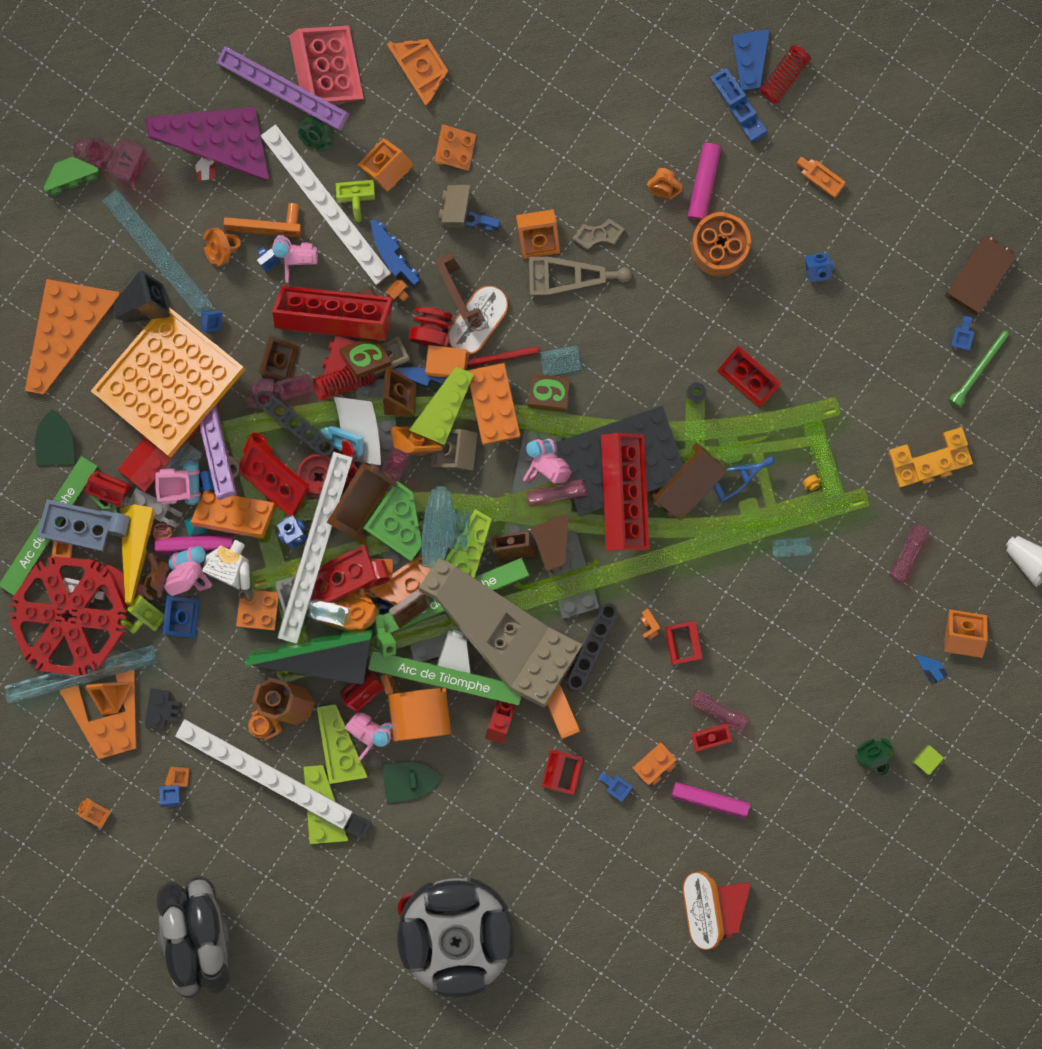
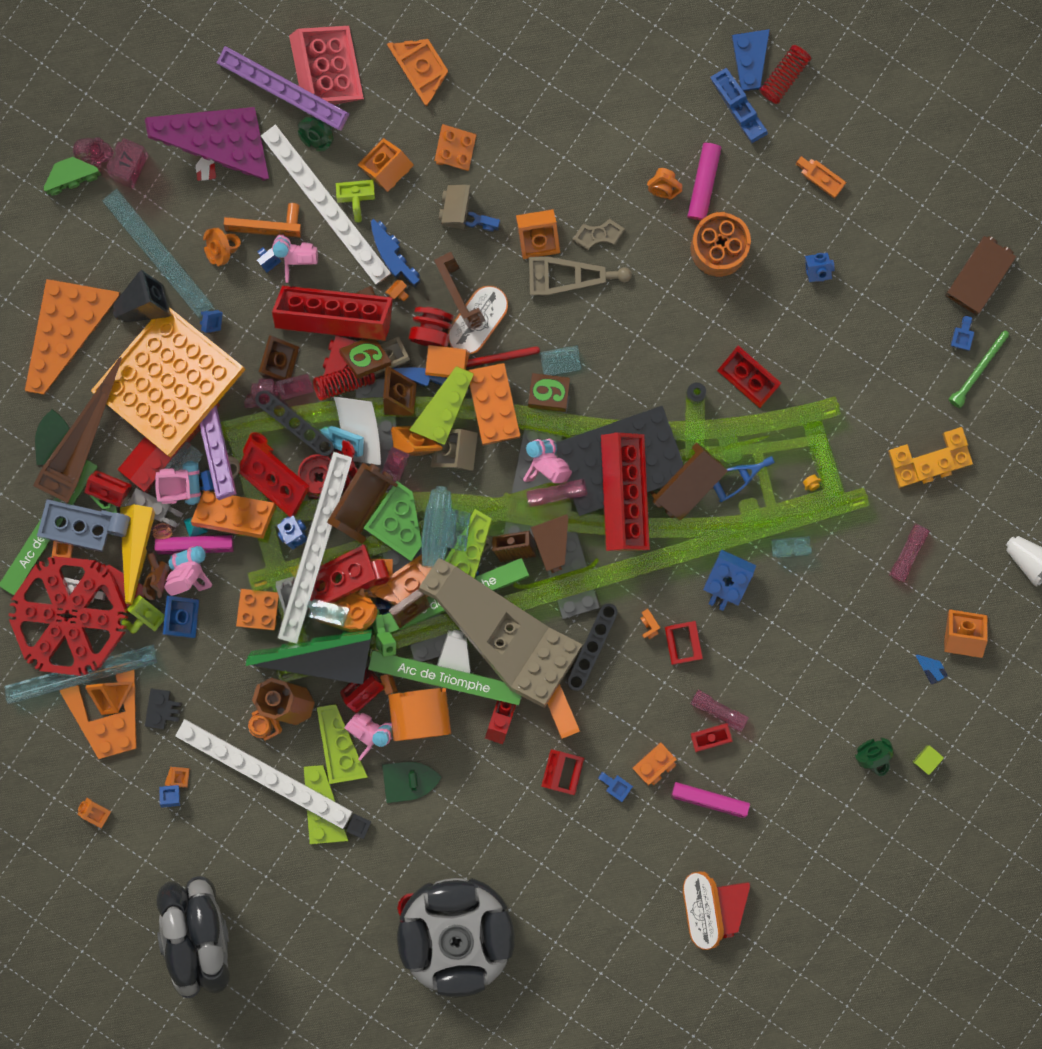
white torso [202,540,253,600] -> none
none -> reddish brown plate [33,357,122,503]
none -> blue hinge [703,550,756,611]

